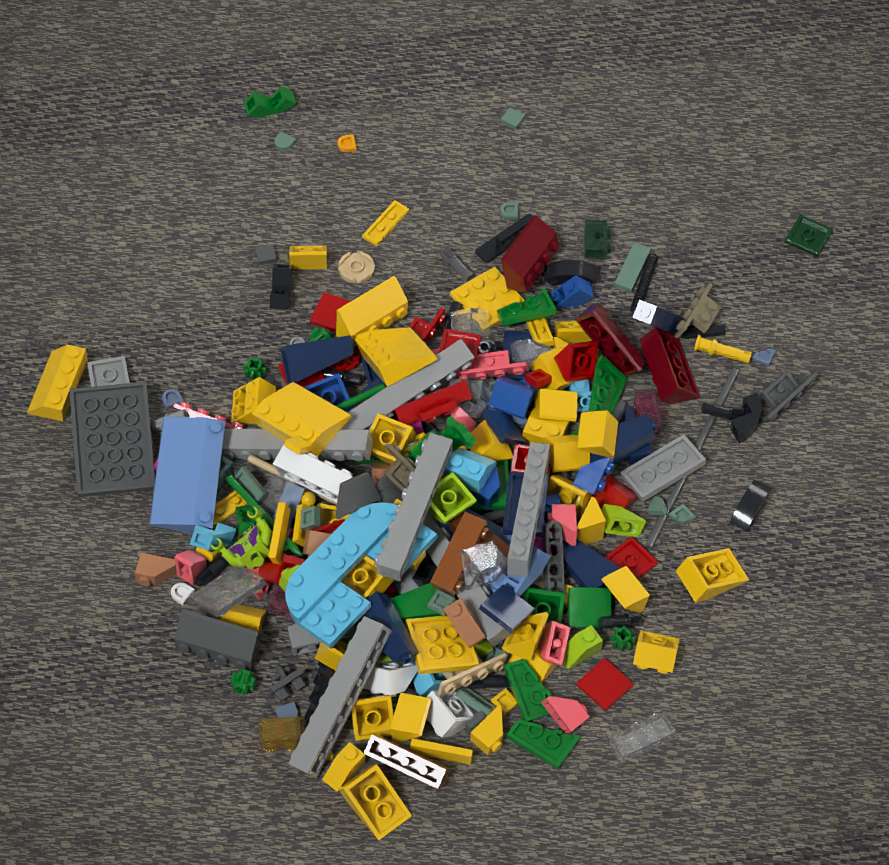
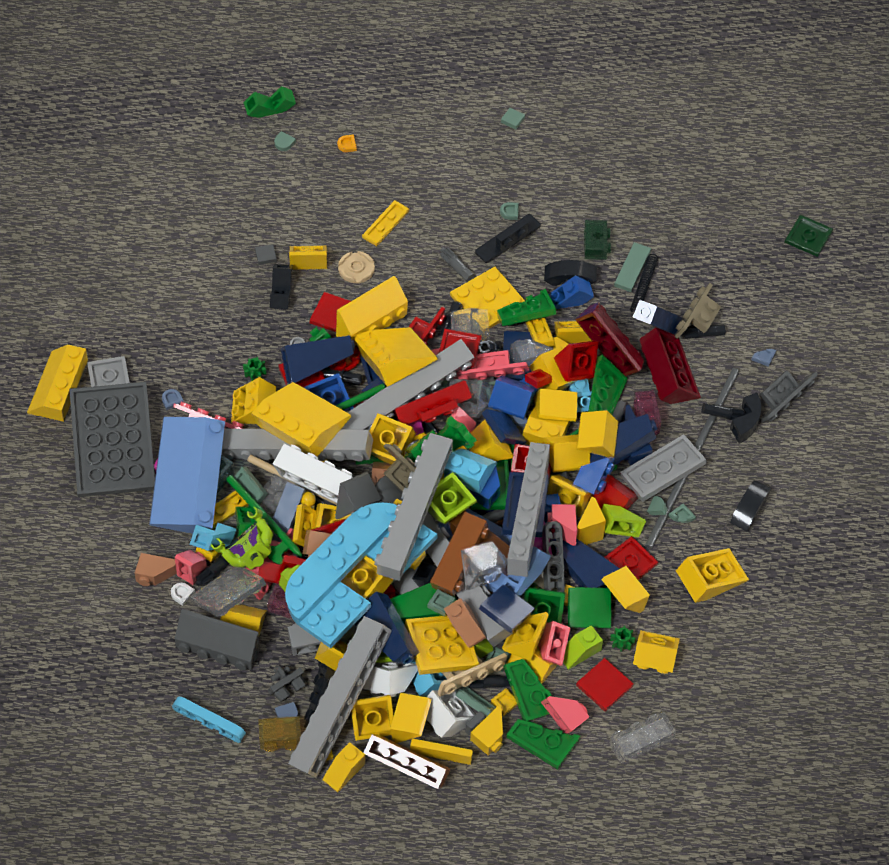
light grey axle [150,409,188,432] -> none
green gear [230,669,256,695] -> none
yellow tile [268,502,291,565] -> none
yellow tile [284,436,313,455] -> none
sand green plate [301,506,320,530] -> none
yellow slope [338,764,412,840] -> none
dark red slope [501,215,560,292] -> none
black piece [598,613,644,629] -> none
yellow pin [693,335,752,364] -> none
none -> medium azure beam [172,696,246,743]

